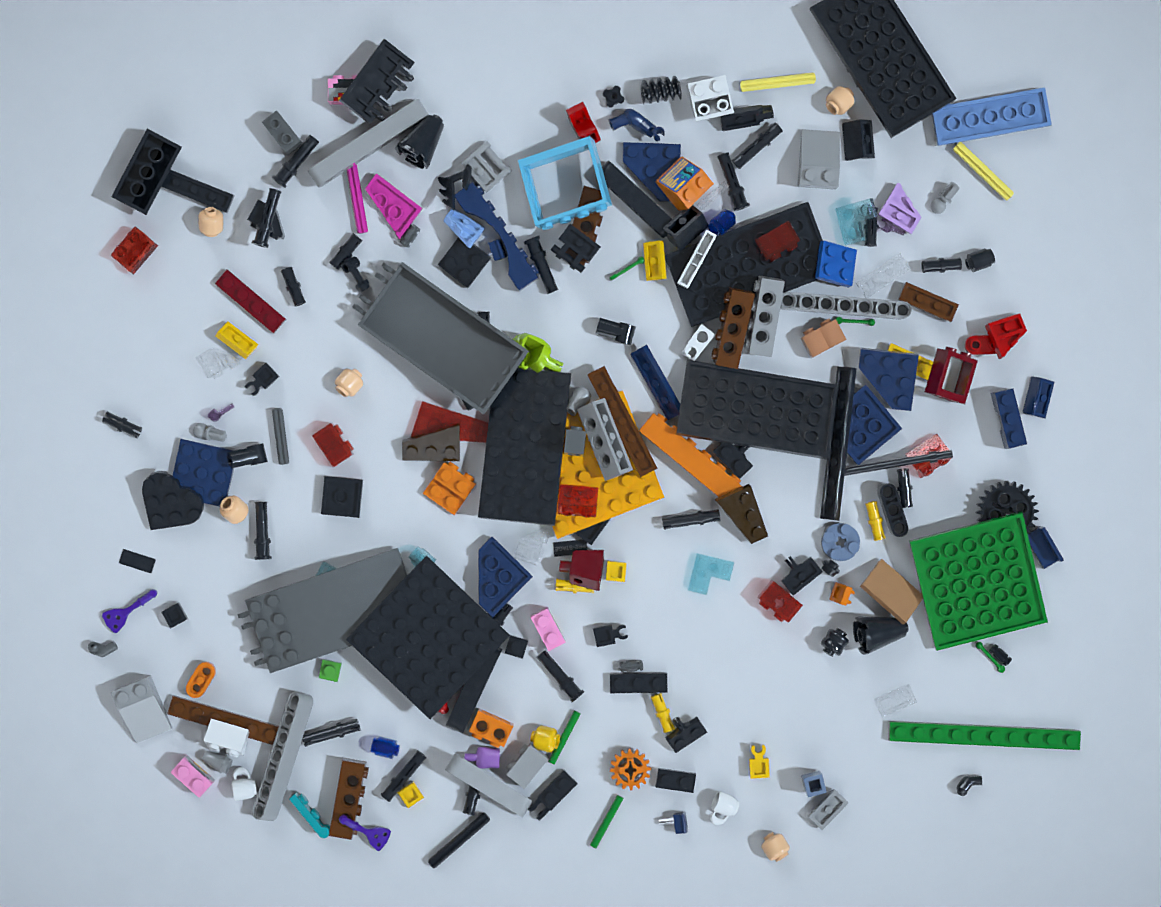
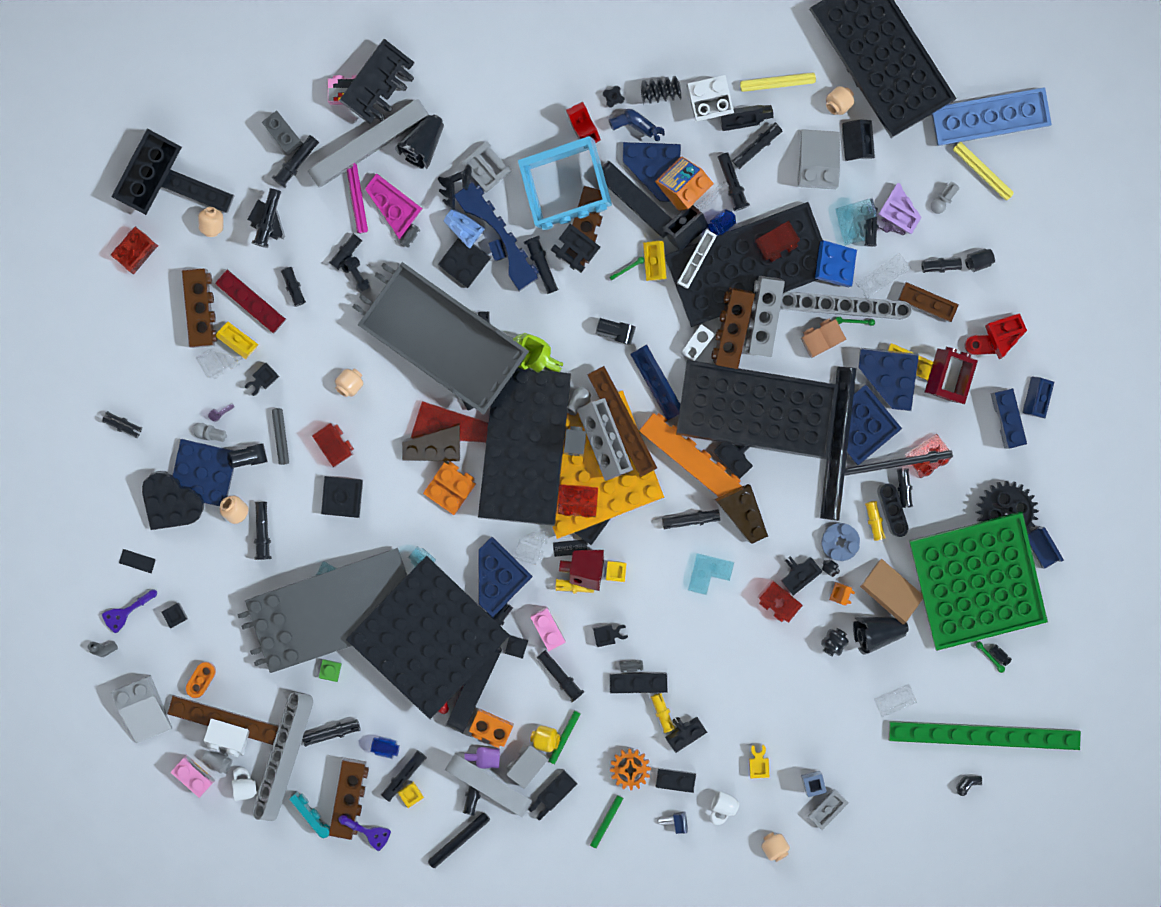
none -> reddish brown brick [182,268,218,348]

